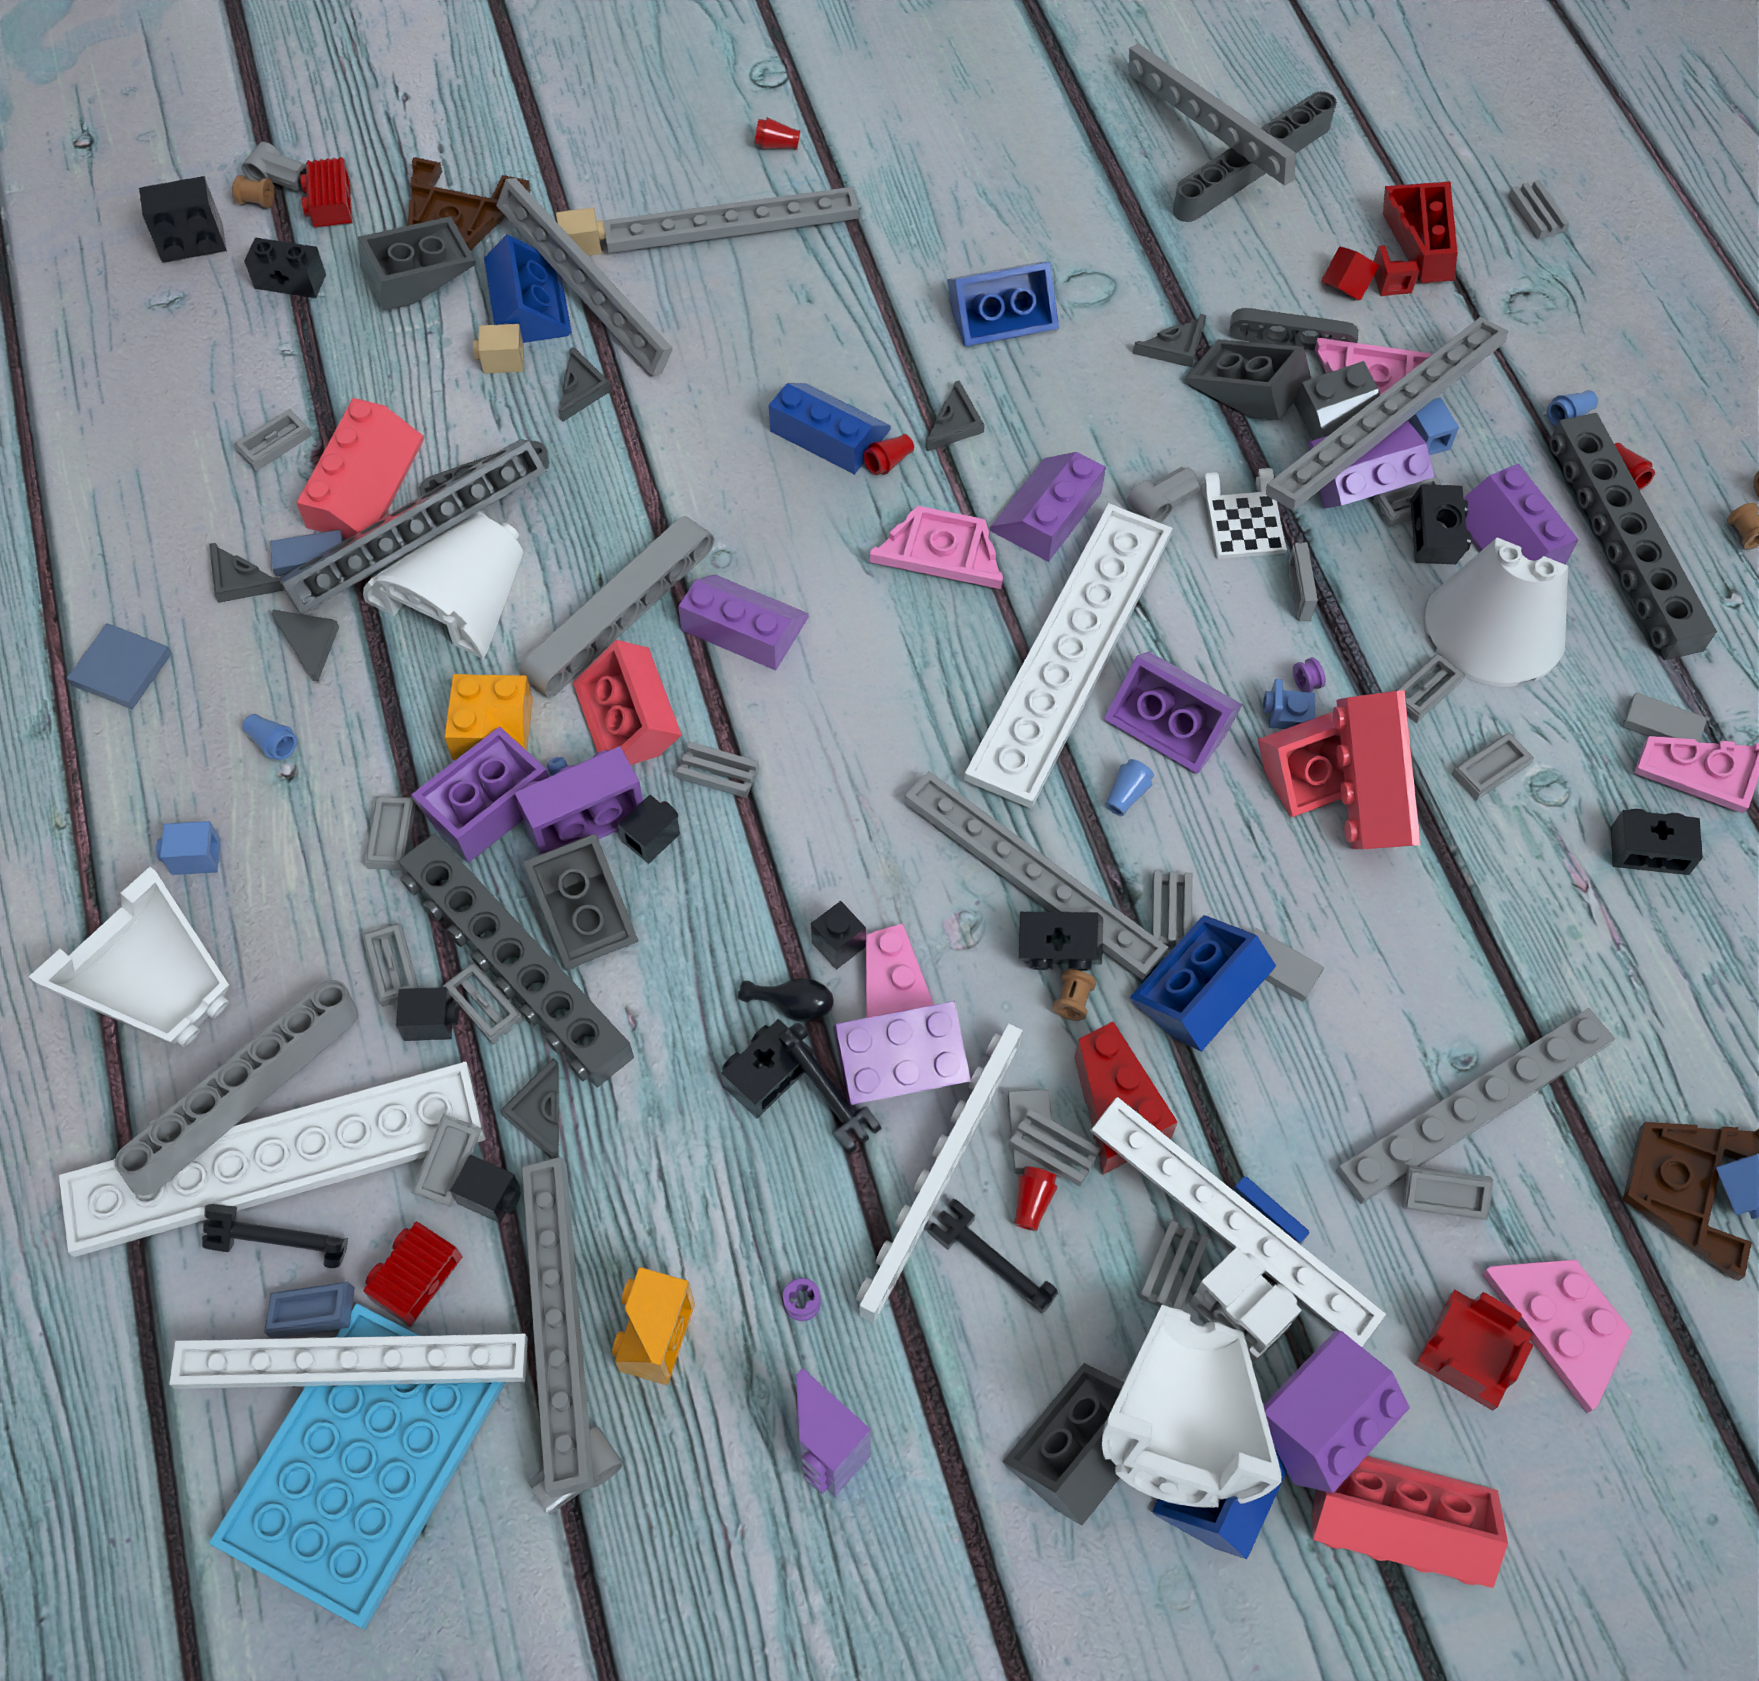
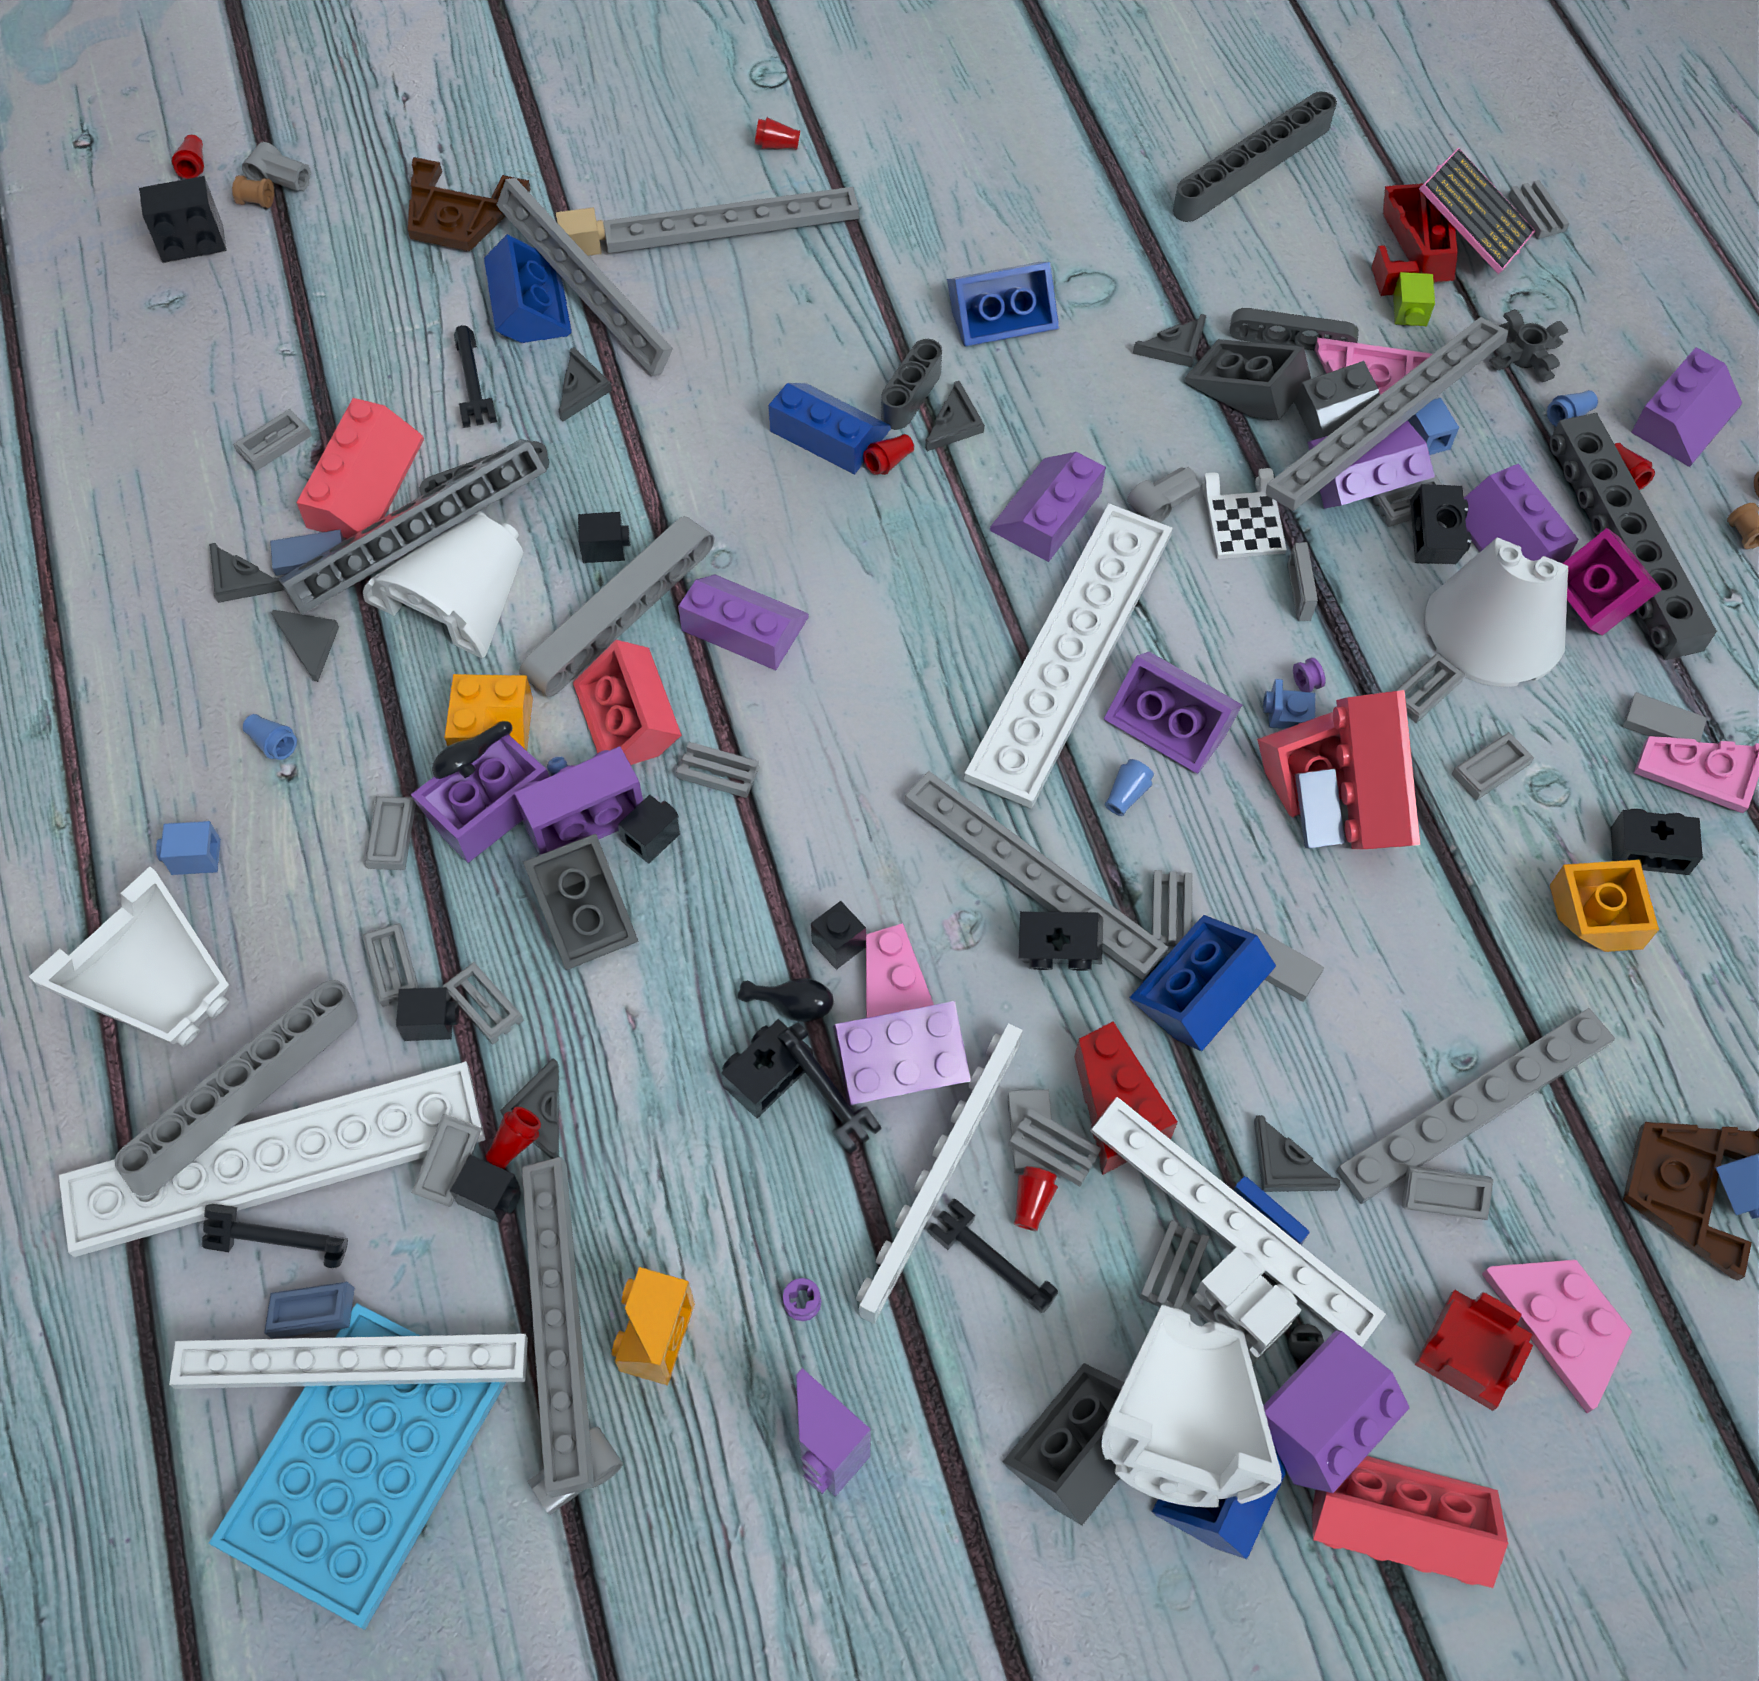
sand blue tile [66,623,172,710] -> none
black brick [244,237,326,298] -> none
red brick [301,157,353,227] -> none
dark grey slope [358,216,475,311] -> none
red brick [364,1221,463,1327] -> none
dark grey brick [398,833,634,1088] -> none
tan brick [473,324,524,373] -> none
bright pink wing [870,506,1003,589] -> none
medium nougat bush [1052,969,1097,1021] -> none
light grey plate [1128,43,1296,186] -> none
red panel [1321,246,1380,300] -> none
none -> red cone [172,135,204,179]
none -> black piece [432,721,513,779]
none -> black hinge [454,325,497,428]
none -> red cone [486,1107,541,1169]
none -> black brick [578,511,631,563]
none -> dark grey beam [881,339,942,430]
none -> dark grey tile [1254,1115,1340,1192]
none -> dark grey hinge [1287,1324,1324,1361]
none -> tile [1295,769,1345,849]
none -> lime brick [1393,272,1435,326]
none -> piece [1419,147,1535,274]
none -> dark grey pin [1490,309,1569,382]
none -> light orange slope [1550,860,1659,952]
none -> dark pink brick [1562,528,1662,636]
none -> medium lavender slope [1631,347,1742,467]

